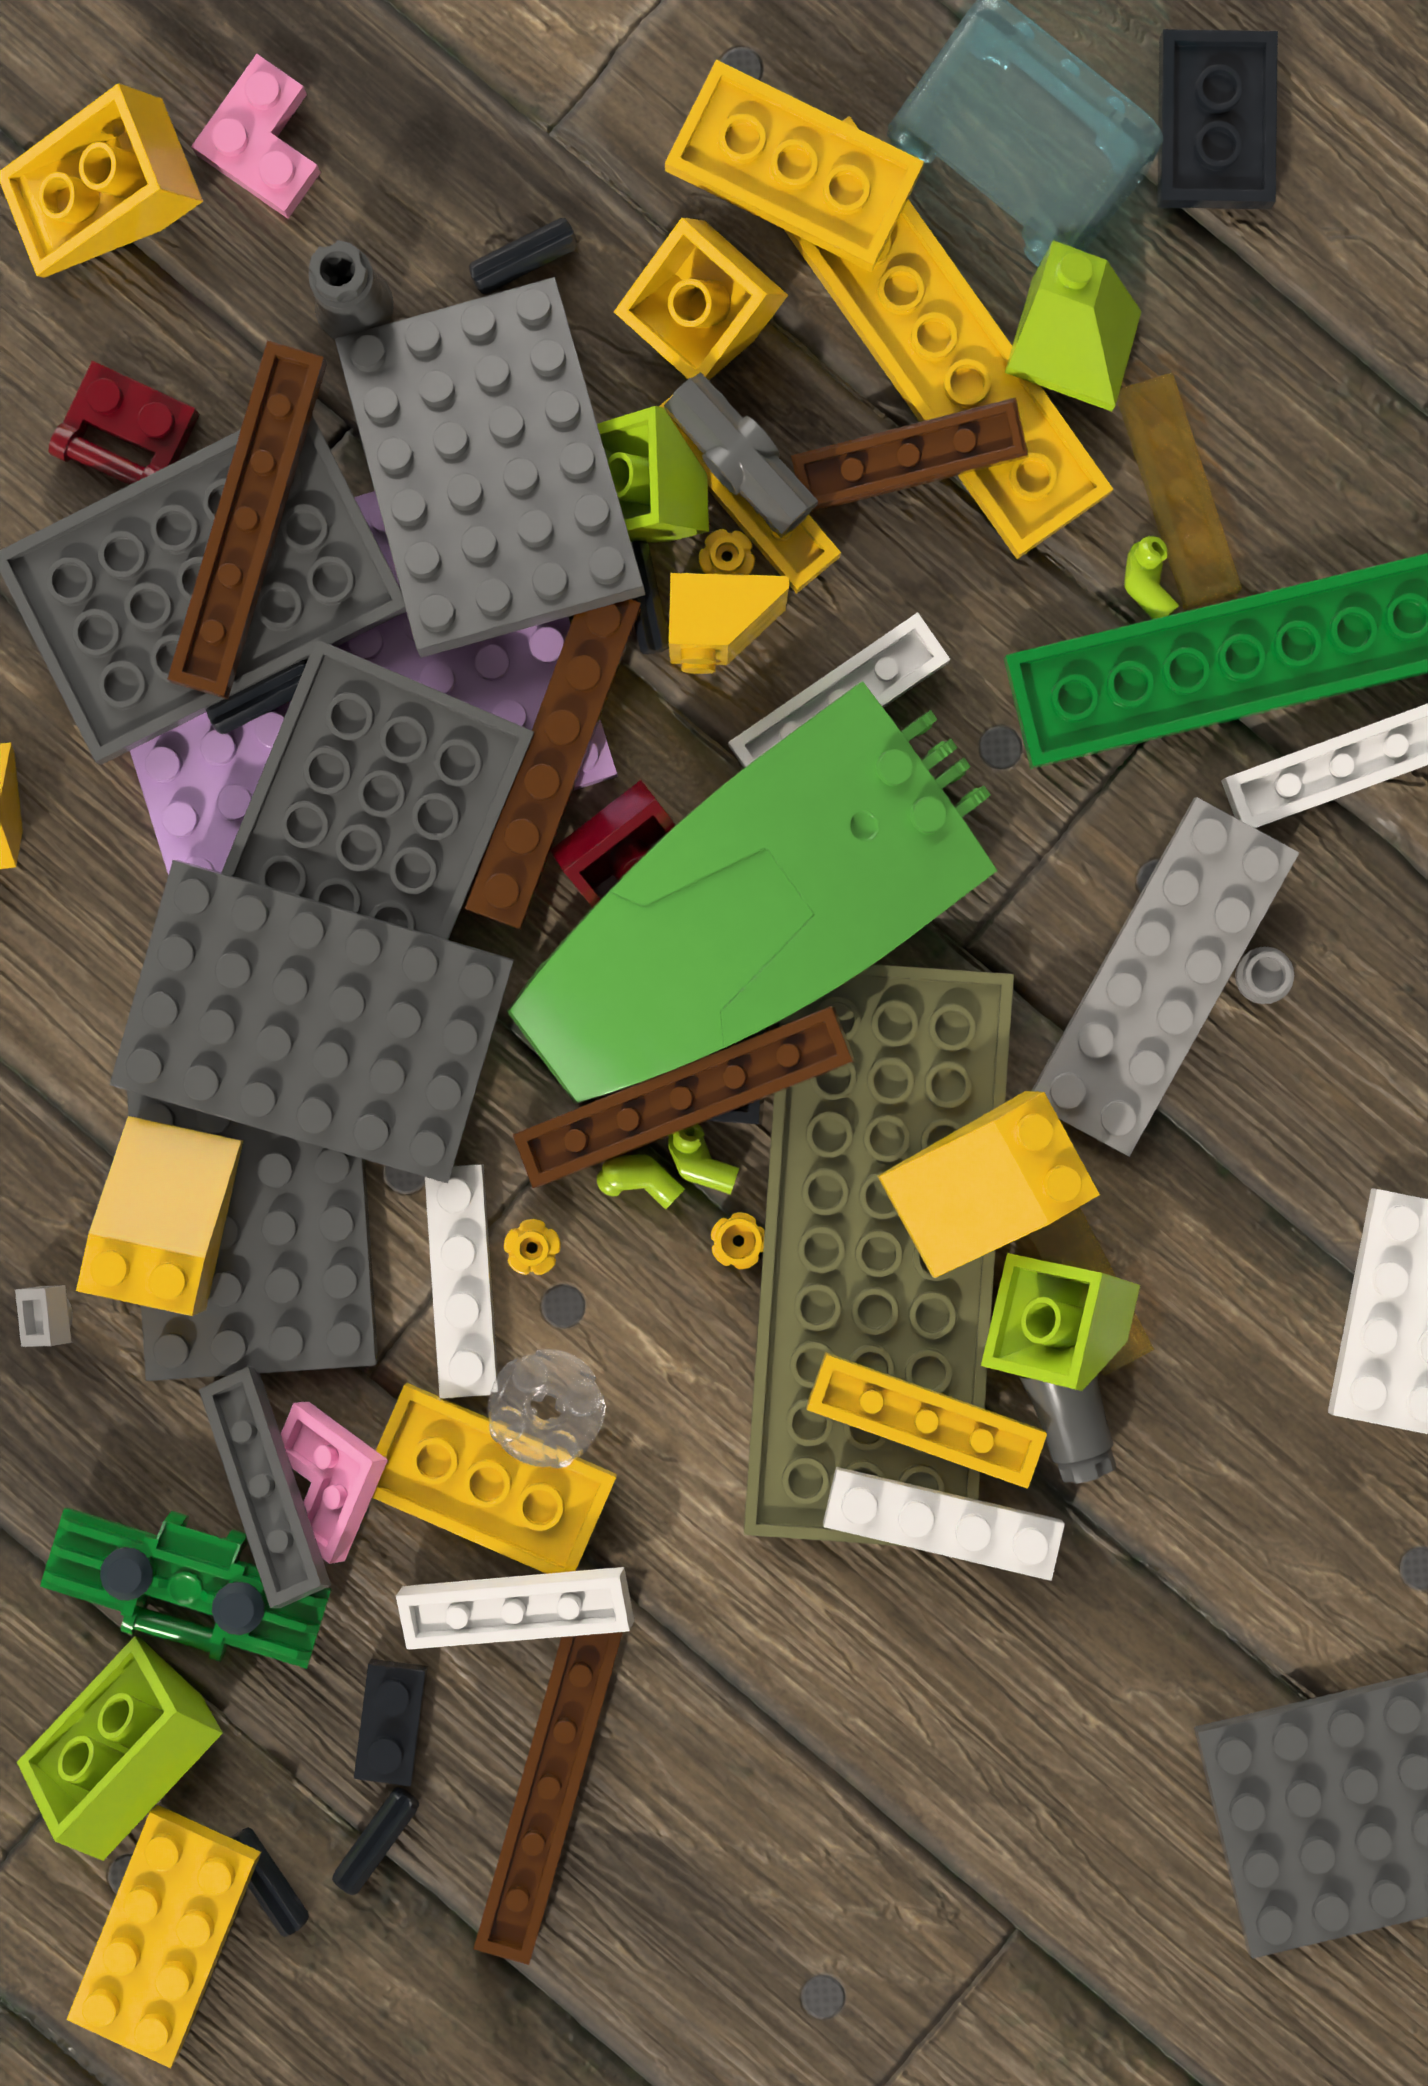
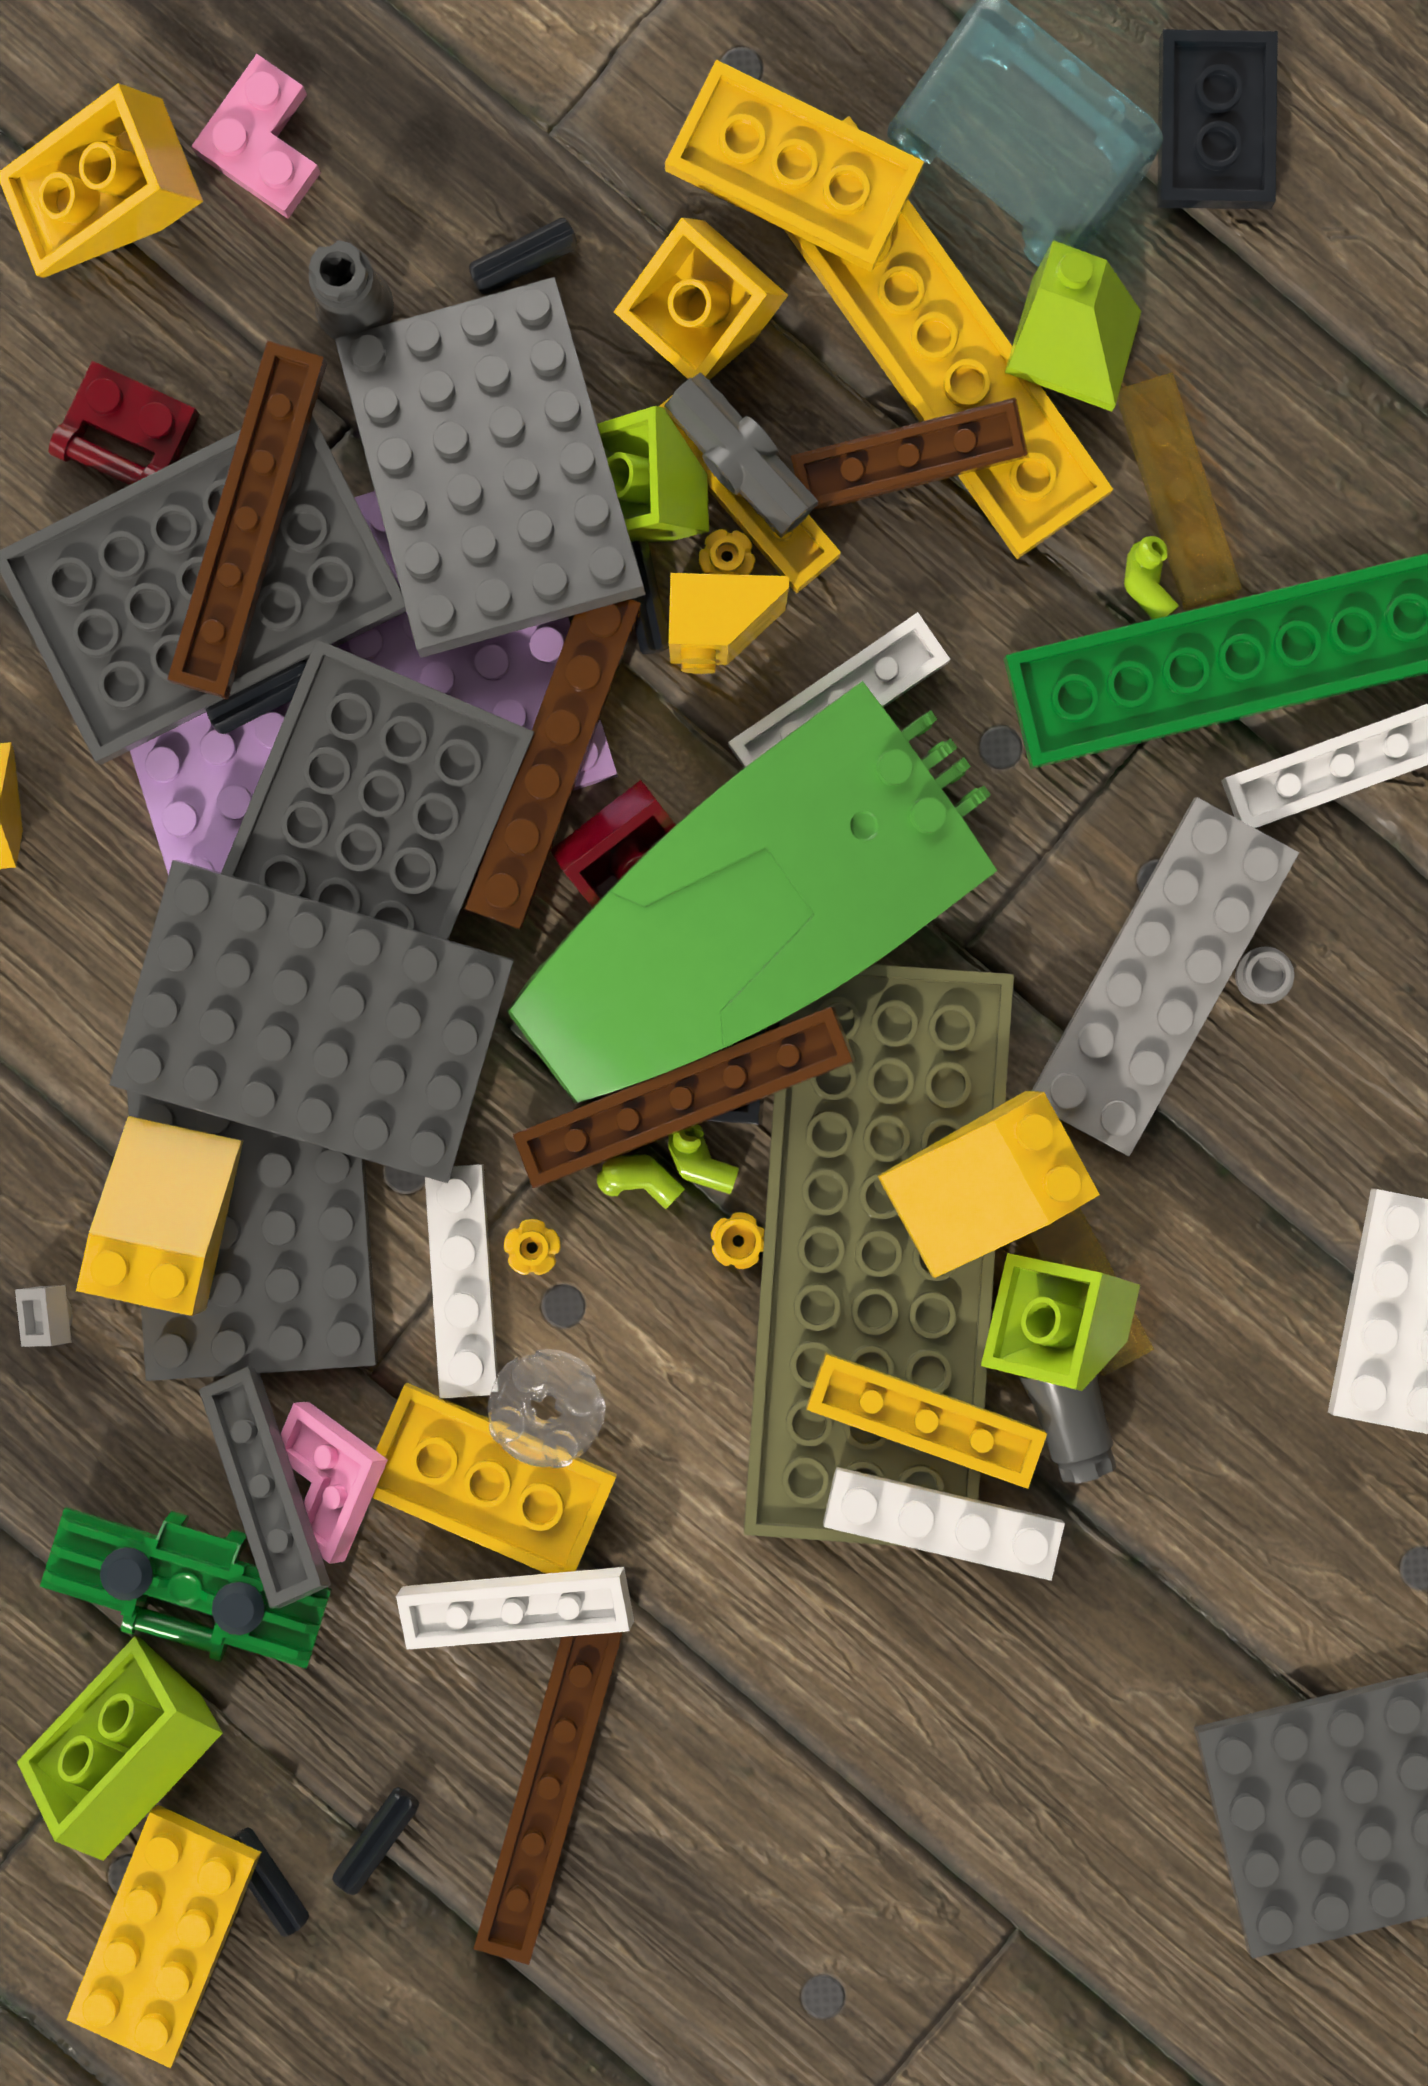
black plate [354,1659,428,1786] -> none

